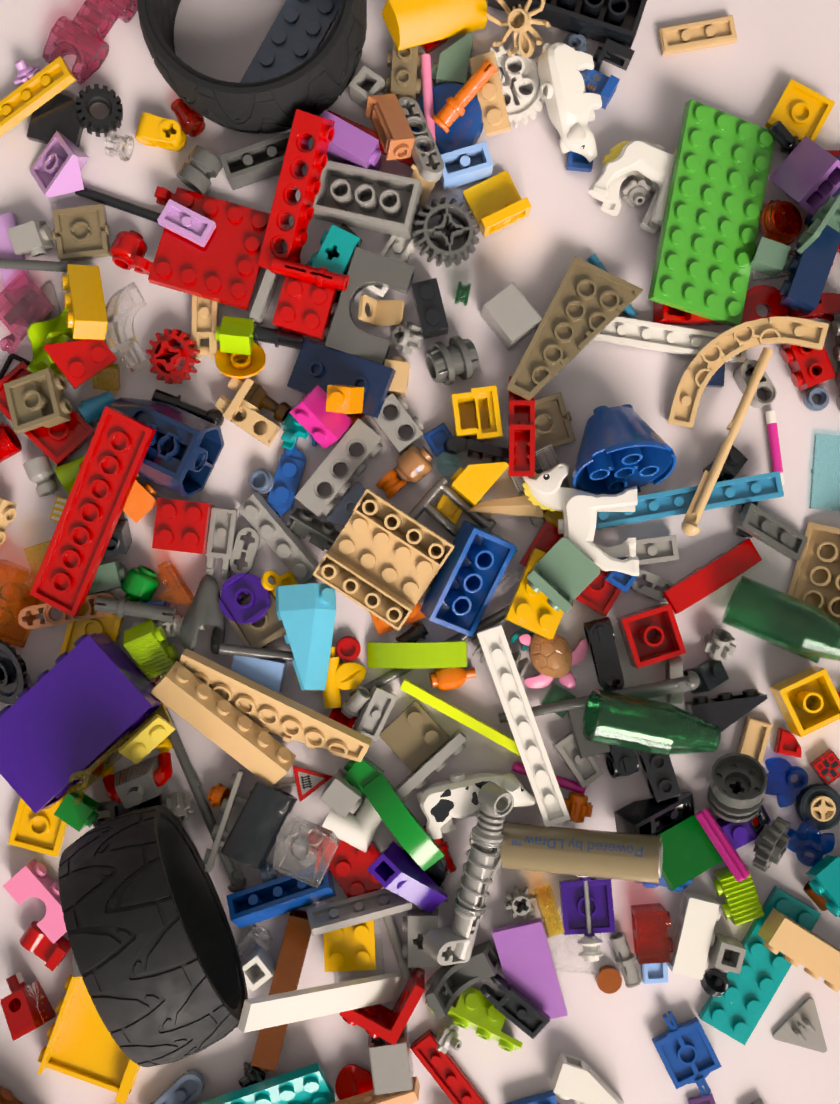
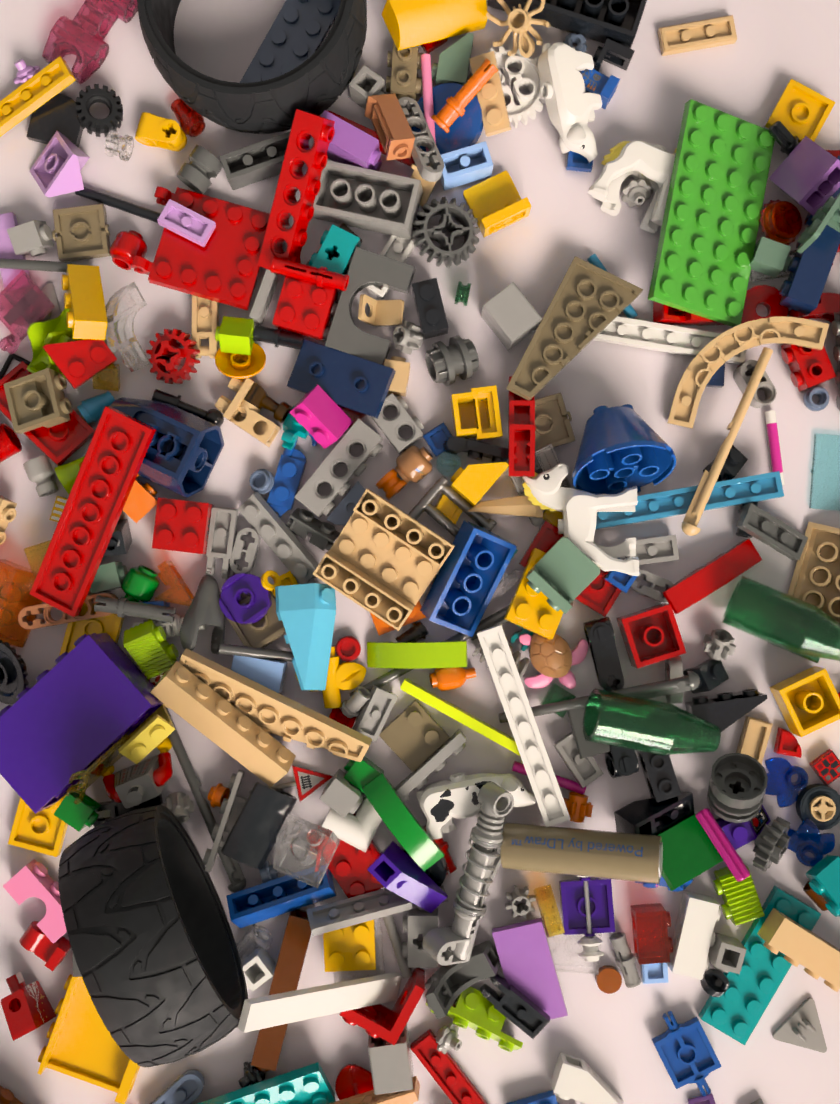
light orange brick [326,385,364,414] -> none

